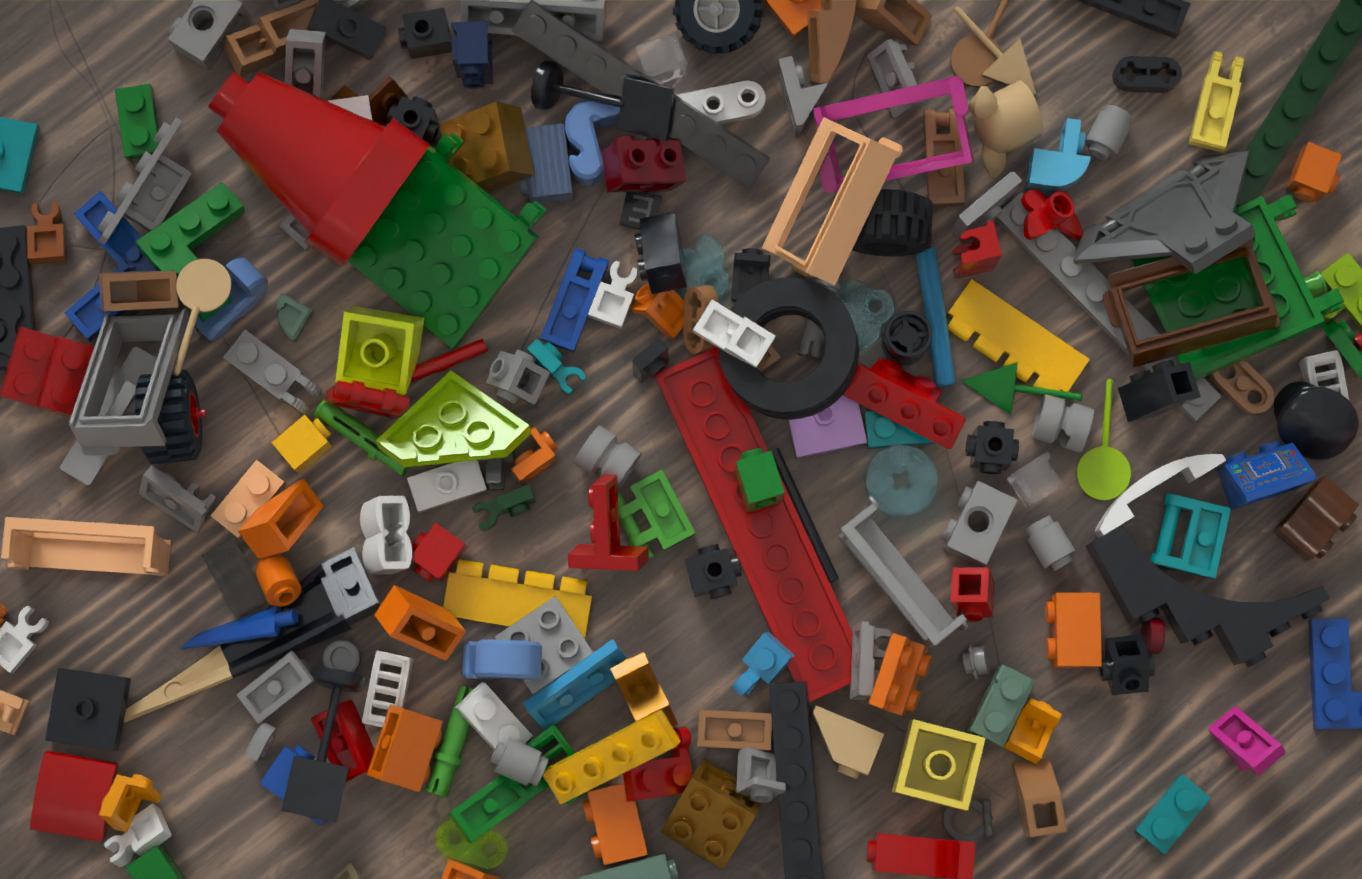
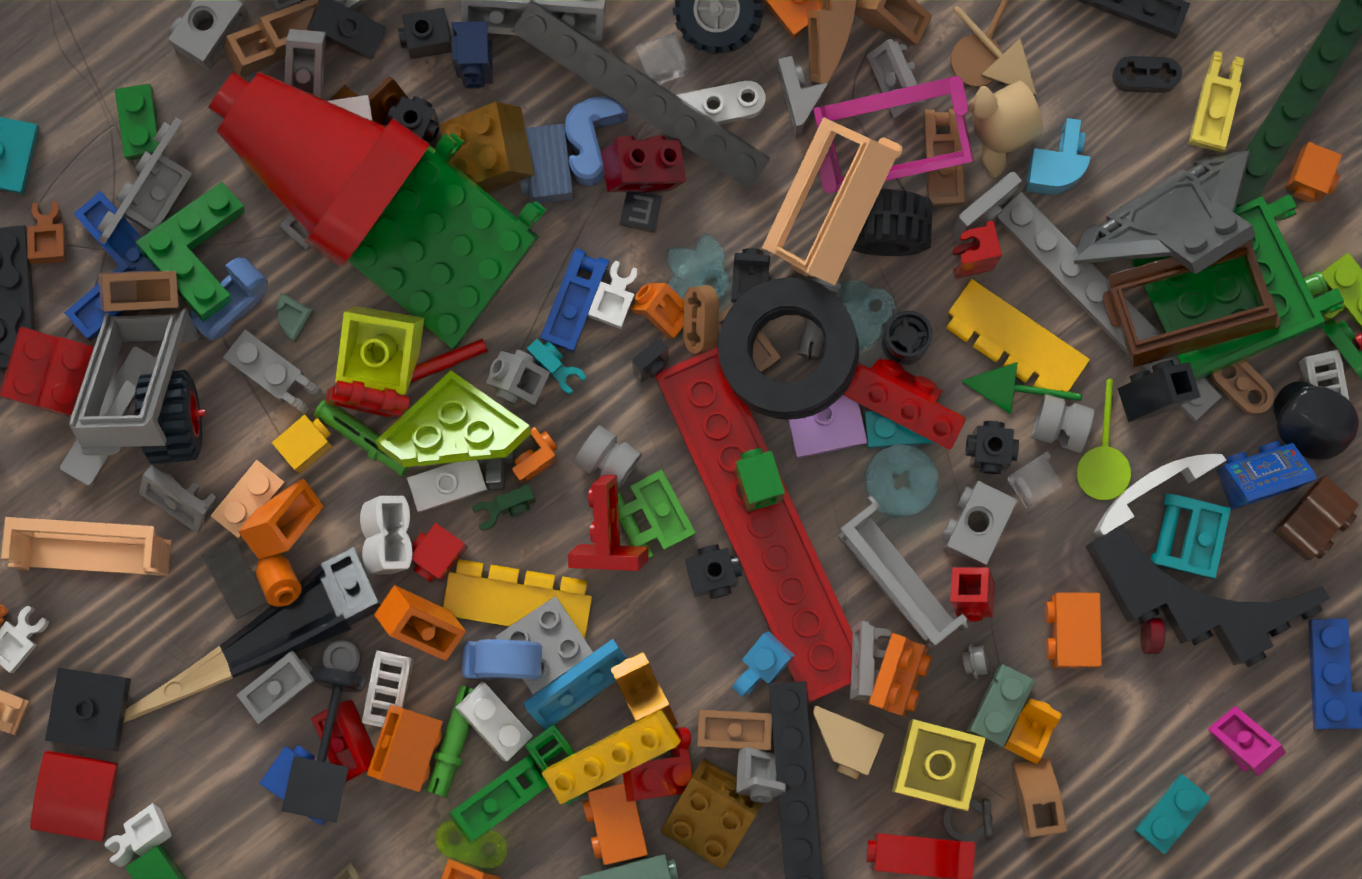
light orange bracket [99,774,162,833] -> none
tan piece [173,259,232,376] -> none
blue bar [180,606,298,649] -> none
light grey tile [245,723,277,762] -> none
light grey brick [490,738,548,786] -> none
black piece [531,60,675,141] -> none
black brick [635,212,687,294] -> none
white slope [692,299,776,368] -> none
black bar [771,448,839,583] -> none
dark azure axle [916,247,956,387] -> none
red animal [1021,189,1083,240] -> none
light grey brick [1025,515,1076,572] -> none
light grey brick [1085,105,1132,161] -> none
black brick [1099,634,1155,695] -> none

